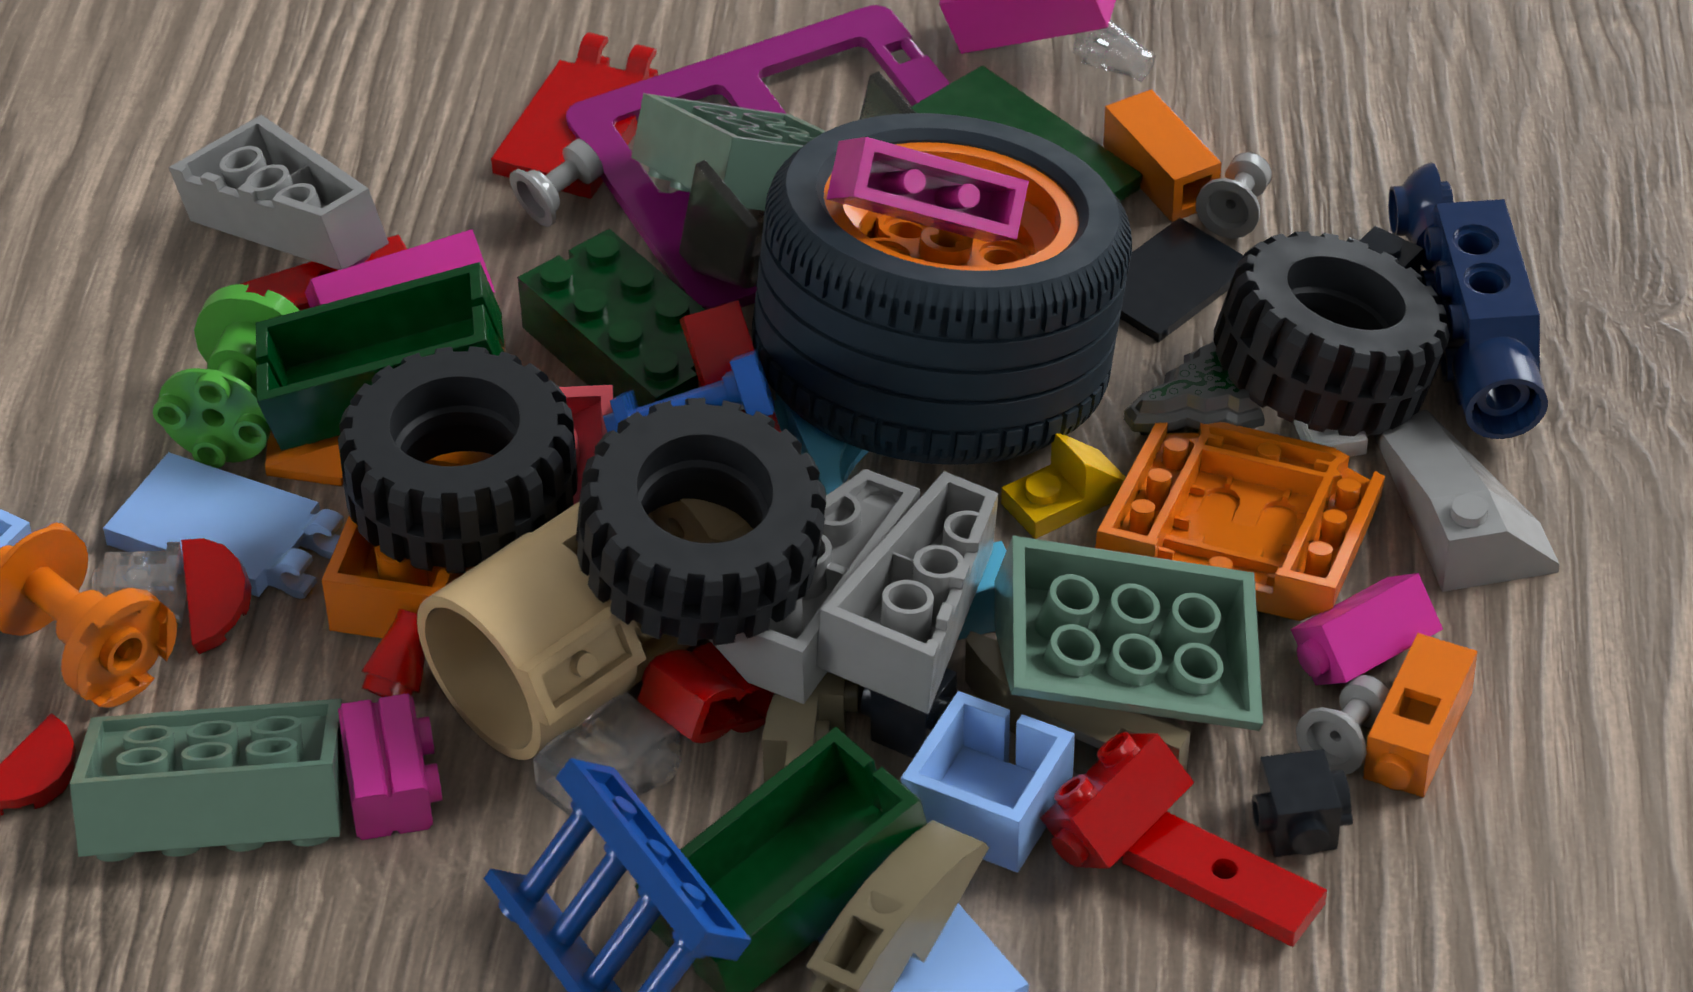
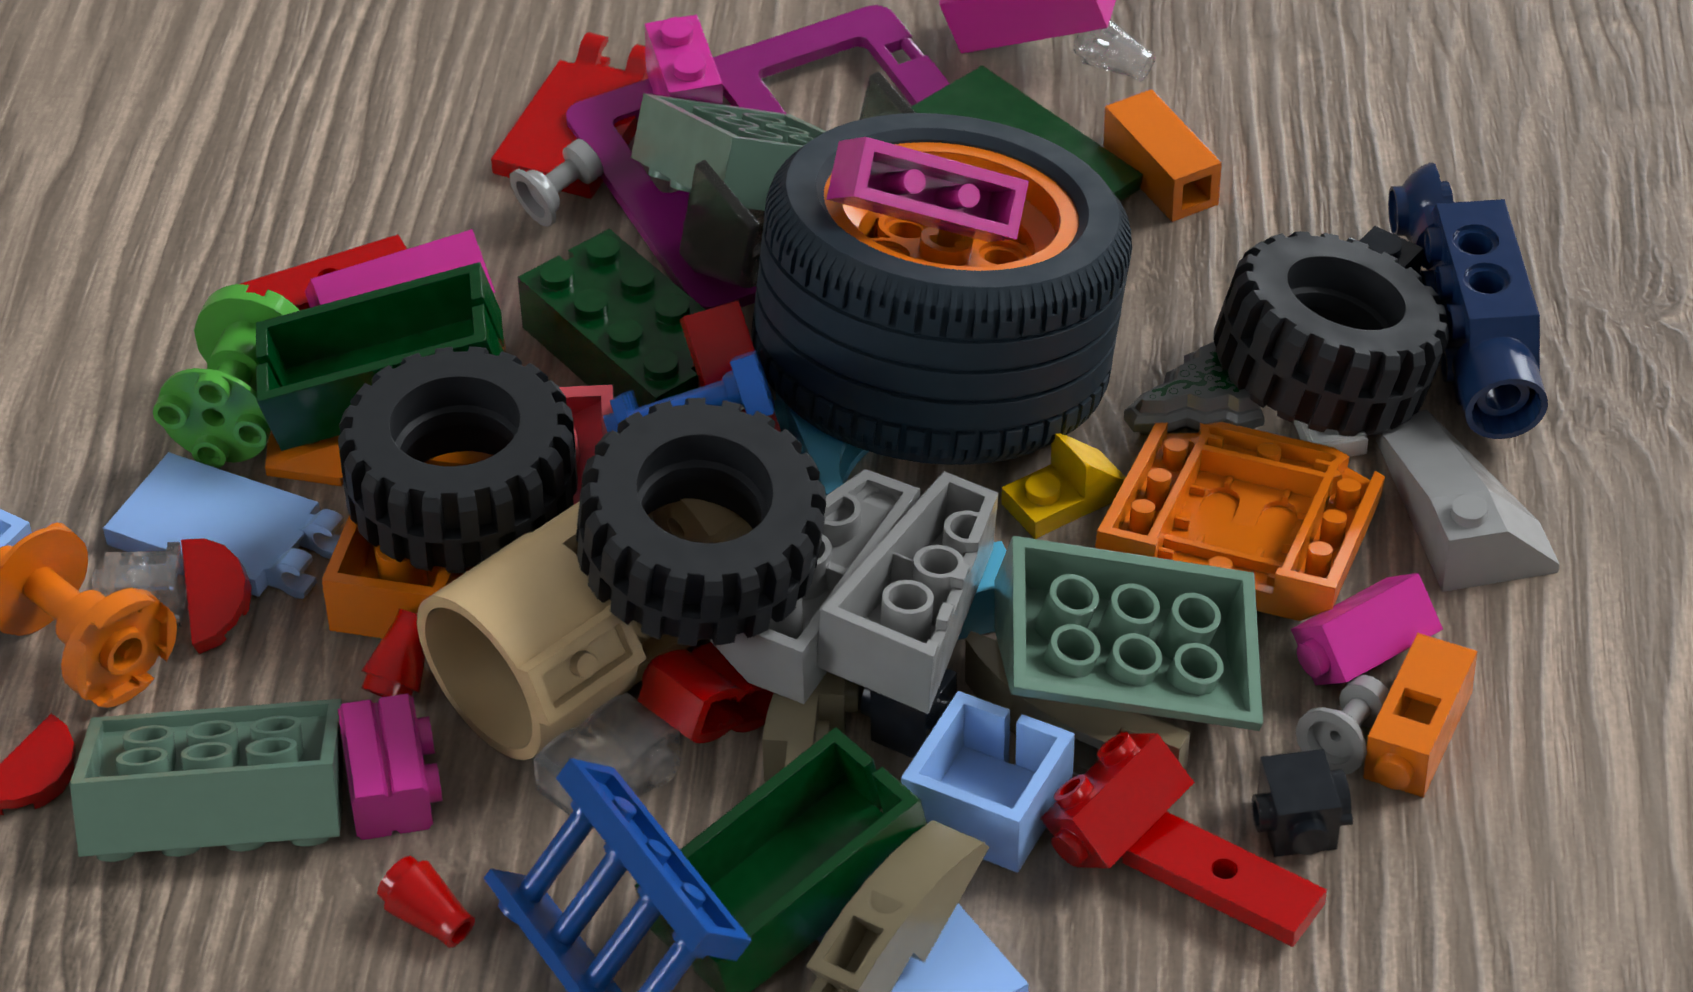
light grey wedge [169,115,389,270] -> none
black piece [1120,218,1244,342] -> none
light grey piece [1196,152,1272,239] -> none
none -> red cone [377,856,475,948]
none -> dark pink brick [644,15,723,105]

